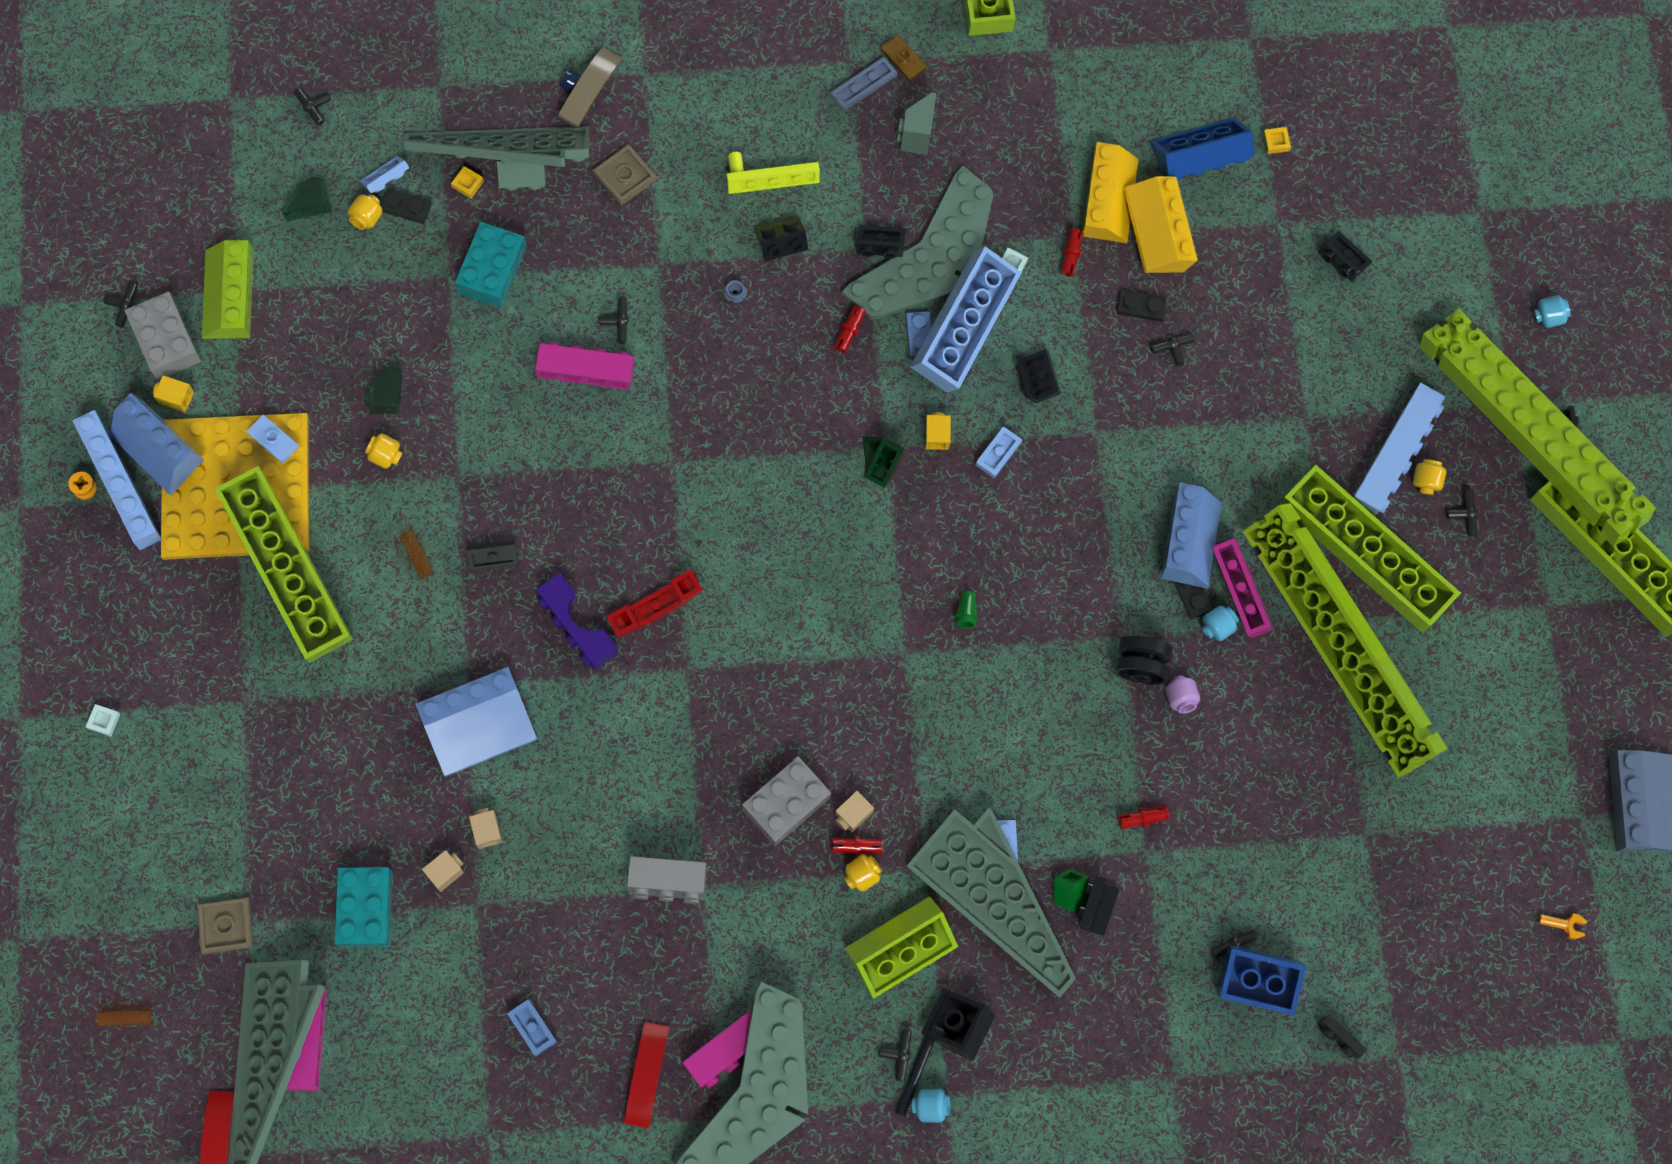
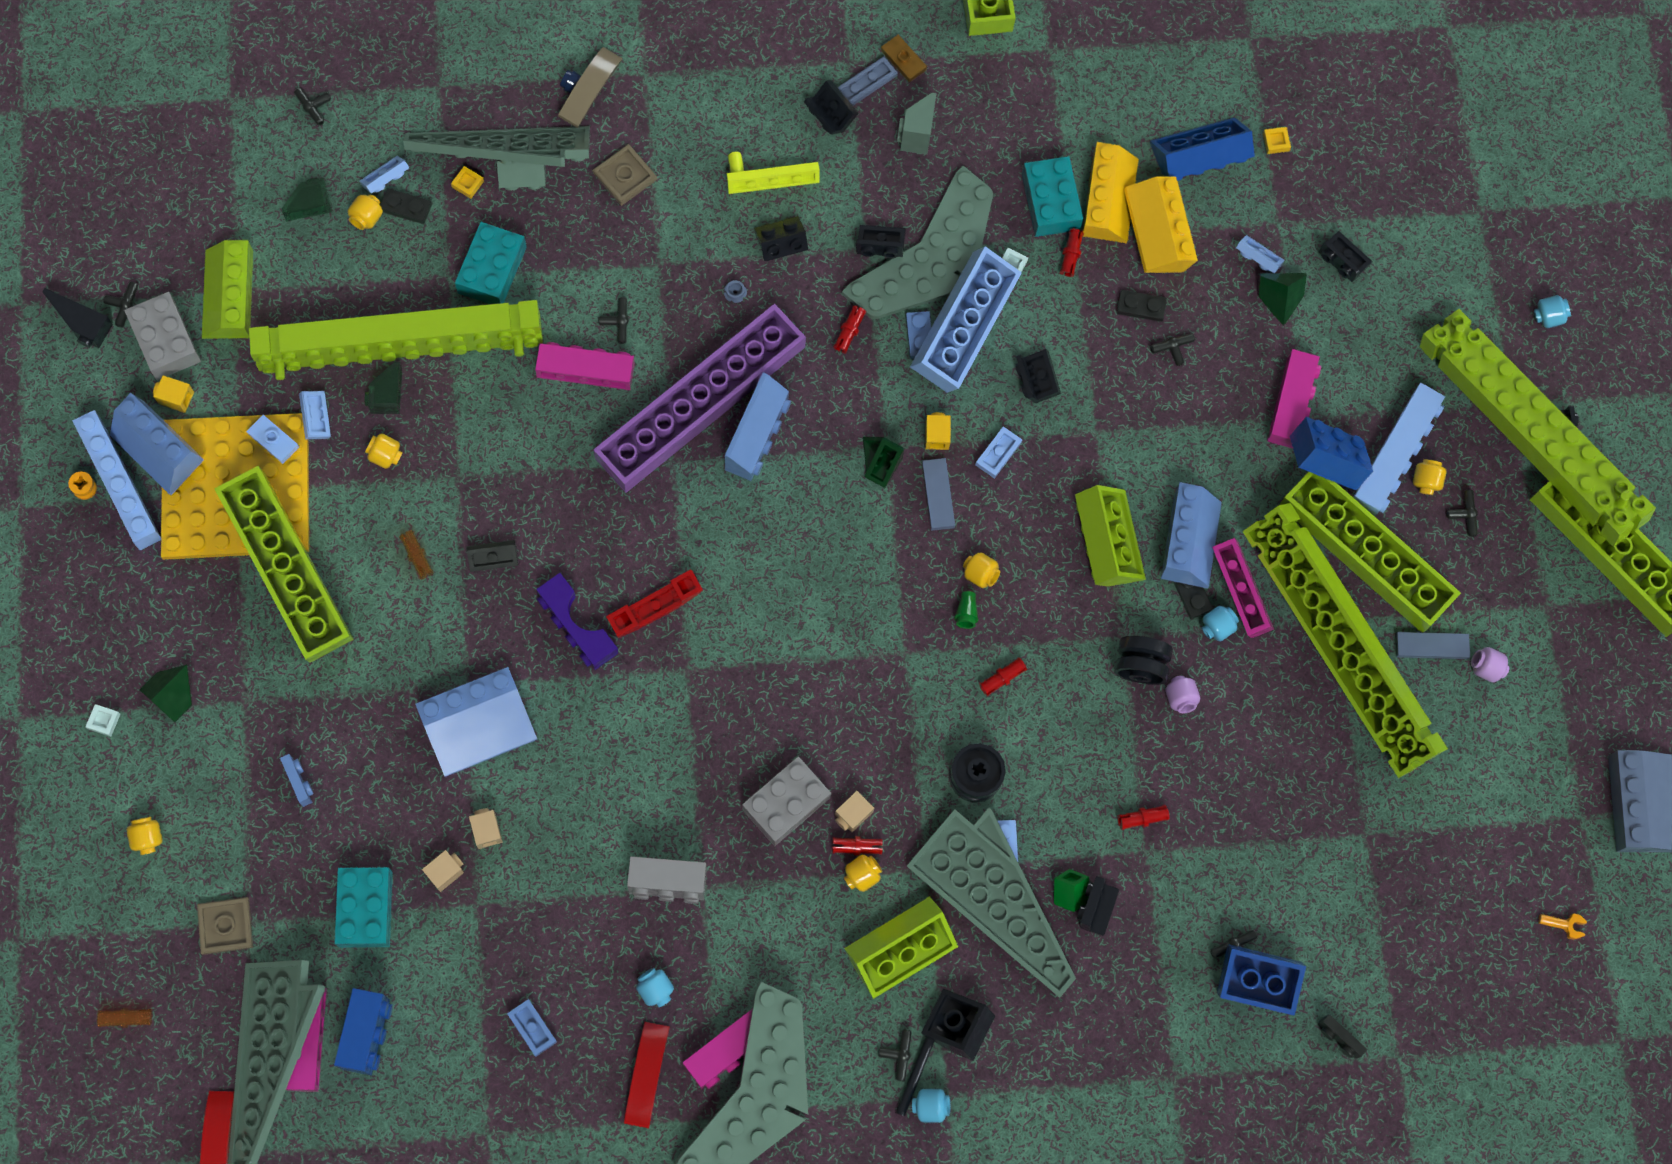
none -> black slope [42,288,113,348]
none -> yellow head [126,817,162,855]
none -> dark green slope [140,665,192,722]
none -> lime brick [249,300,543,380]
none -> medium blue plate [280,754,313,807]
none -> light blue plate [299,391,331,439]
none -> blue brick [334,988,393,1076]
none -> medium lavender brick [594,304,806,493]
none -> medium azure head [636,968,674,1007]
none -> medium blue slope [725,372,791,481]
none -> black bracket [804,80,859,135]
none -> sand blue tile [922,458,955,531]
none -> black wheel [949,743,1006,803]
none -> yellow head [963,553,1000,588]
none -> red pin [979,657,1027,697]
none -> teal brick [1022,156,1083,237]
none -> lime slope [1075,485,1146,587]
none -> light blue plate [1236,235,1285,273]
none -> dark green slope [1258,273,1307,326]
none -> dark pink brick [1267,349,1321,448]
none -> blue brick [1289,417,1373,490]
none -> sand blue tile [1395,632,1470,659]
none -> lavender head [1471,647,1509,682]

